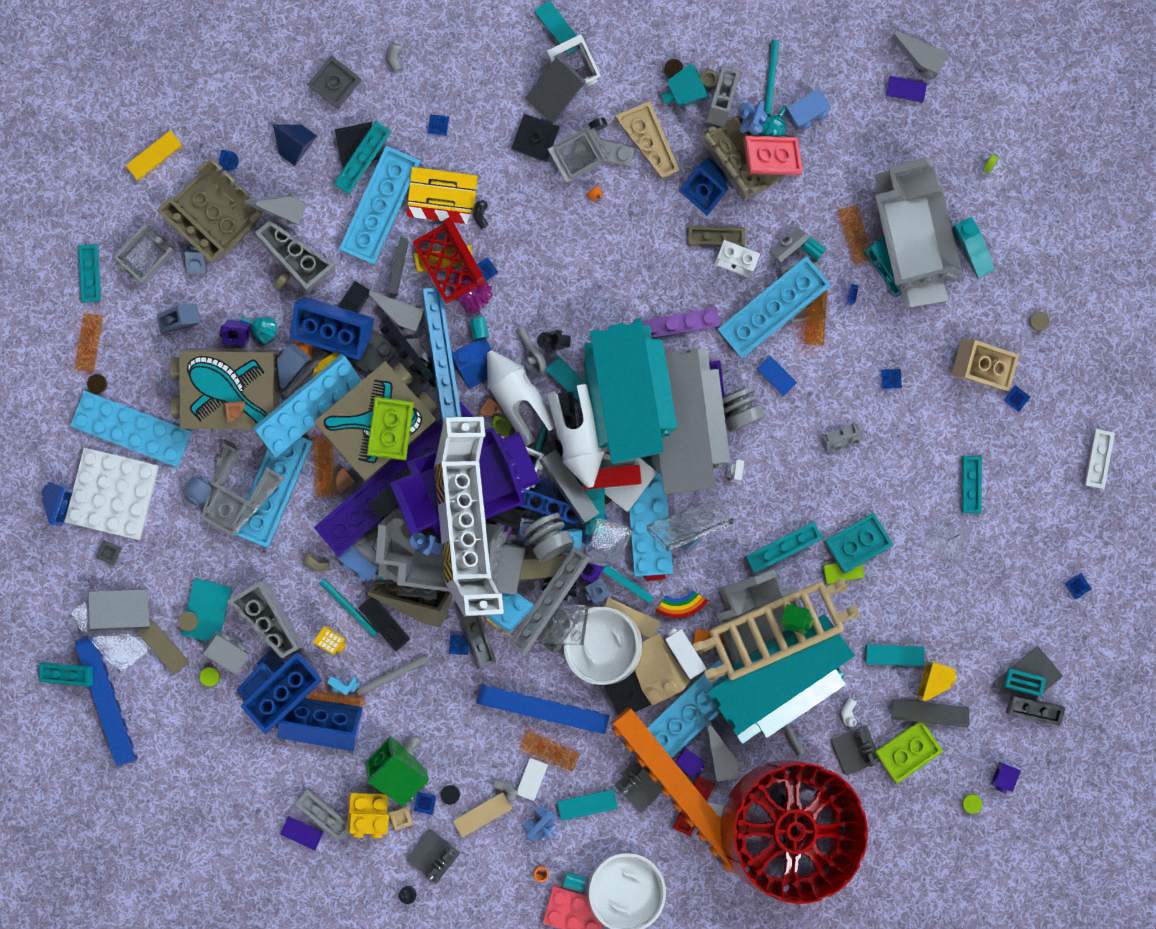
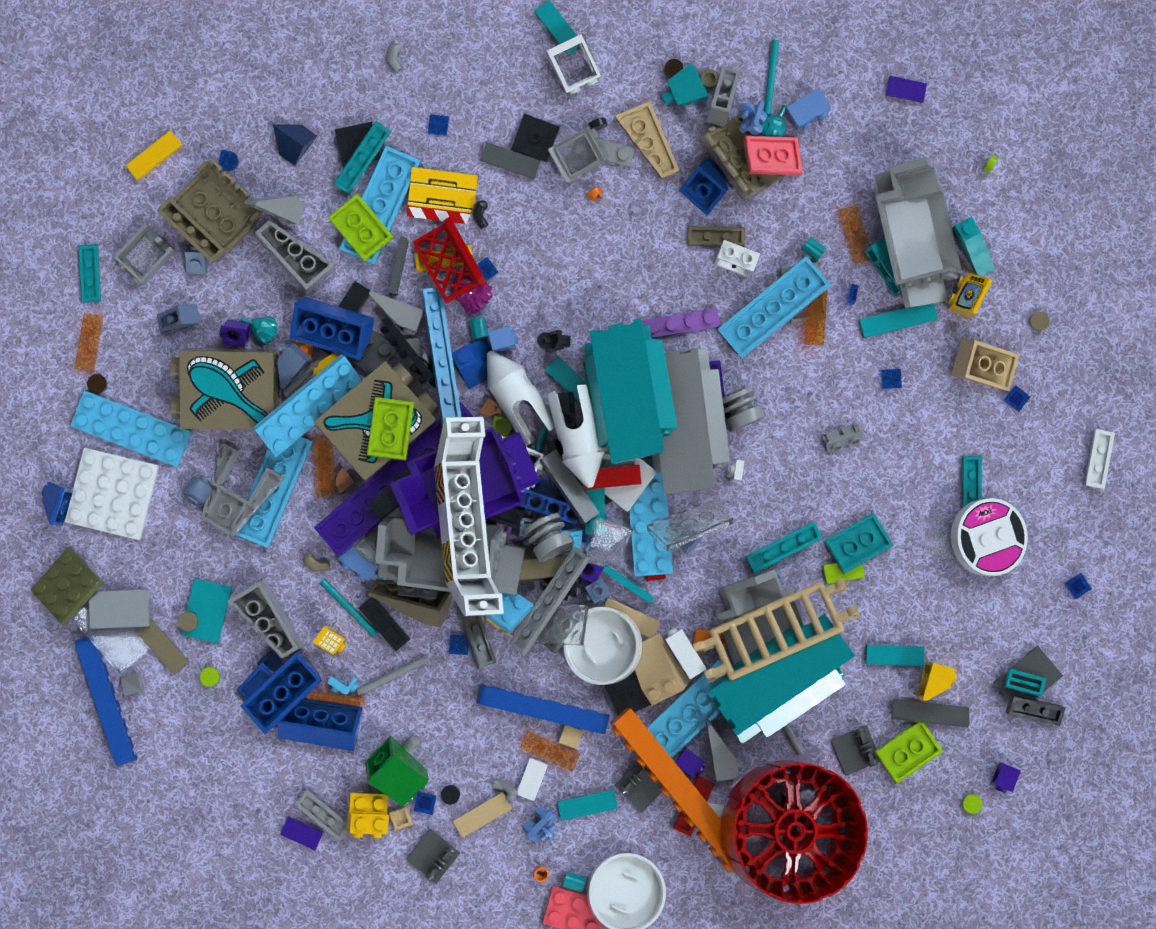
teal tile [39,662,93,687] -> none
dark grey tile [96,540,122,565] -> none
light grey brick [203,632,249,675] -> none
nougat tile [225,401,245,422] -> none
dark tan tile [273,272,291,290] -> none
dark grey plate [307,55,362,109] -> none
black bush [399,886,417,904] -> none
medium blue hips [409,532,442,556] -> none
light grey piece [516,325,546,373] -> none
dark grey tile [525,56,586,124] -> none
tile [655,590,708,618] -> none
blue tile [756,356,797,396] -> none
light grey plate [768,227,809,262] -> none
green brick [781,604,814,634] -> none
white arm [840,698,857,727] -> none
light grey slope [892,30,948,78] -> none
none -> olive plate [30,547,104,626]
none -> light grey slope [121,672,145,696]
none -> lime tile [328,193,394,262]
none -> dark grey tile [480,142,540,179]
none -> medium blue brick [488,326,519,353]
none -> tan tile [559,725,583,749]
none -> teal tile [859,304,938,338]
none -> yellow slope [947,273,993,319]
none -> brick [951,498,1028,576]

